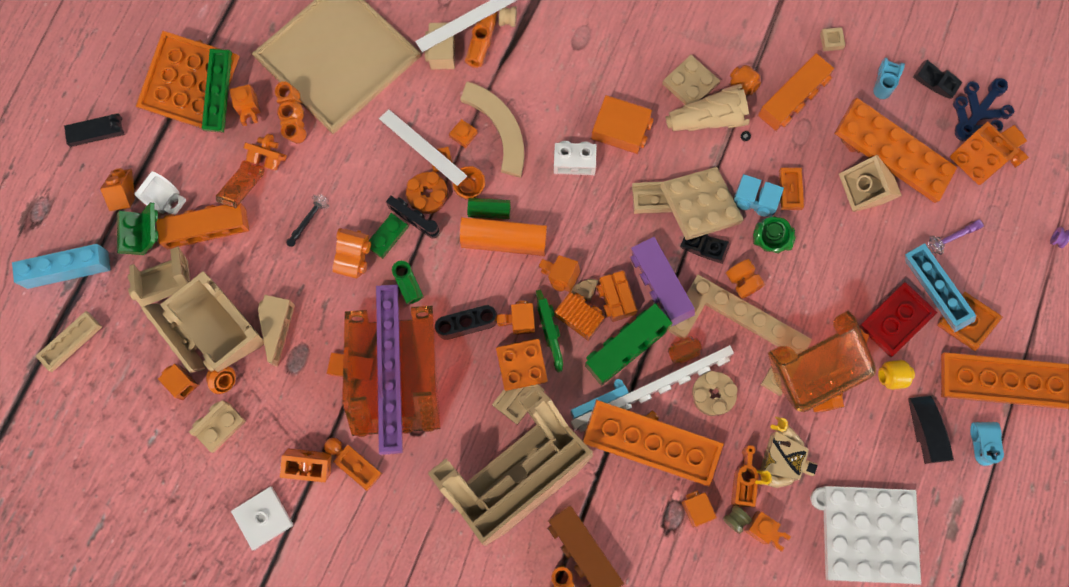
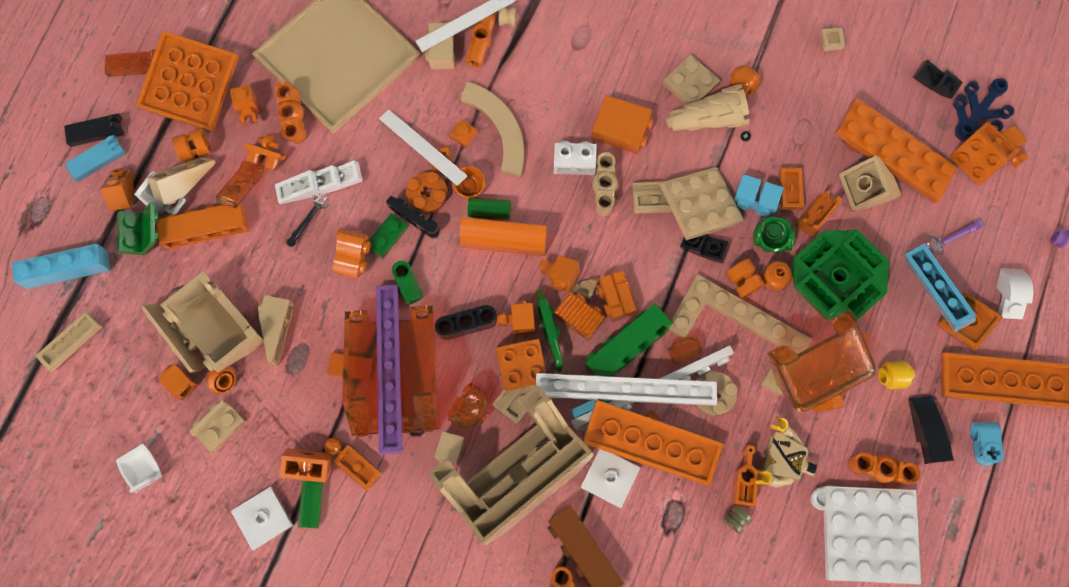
tan panel [128,247,190,307] -> none
green tile [201,49,232,133] -> none
medium lavender brick [630,237,695,327] -> none
orange brick [682,490,717,527] -> none
orange brick [744,511,791,552] -> none
orange brick [758,53,835,131] -> none
red plate [859,282,938,358] -> none
medium azure piece [873,57,905,99] -> none
none -> medium azure hinge [64,135,126,182]
none -> clear orange plate [105,49,156,77]
none -> white piece [116,444,162,493]
none -> tan slope [147,156,215,205]
none -> orange wheel [172,128,212,163]
none -> white slope [275,160,363,204]
none -> green axle [298,481,323,528]
none -> tan brick [434,431,465,465]
none -> clear orange cylinder [447,383,489,428]
none -> white plate [536,373,717,406]
none -> white plate [580,449,640,509]
none -> tan piece [592,152,618,216]
none -> orange head [762,261,793,292]
none -> green piece [792,230,889,323]
none -> orange hinge [795,190,843,238]
none -> orange piece [848,452,921,484]
none -> white brick [996,268,1033,319]

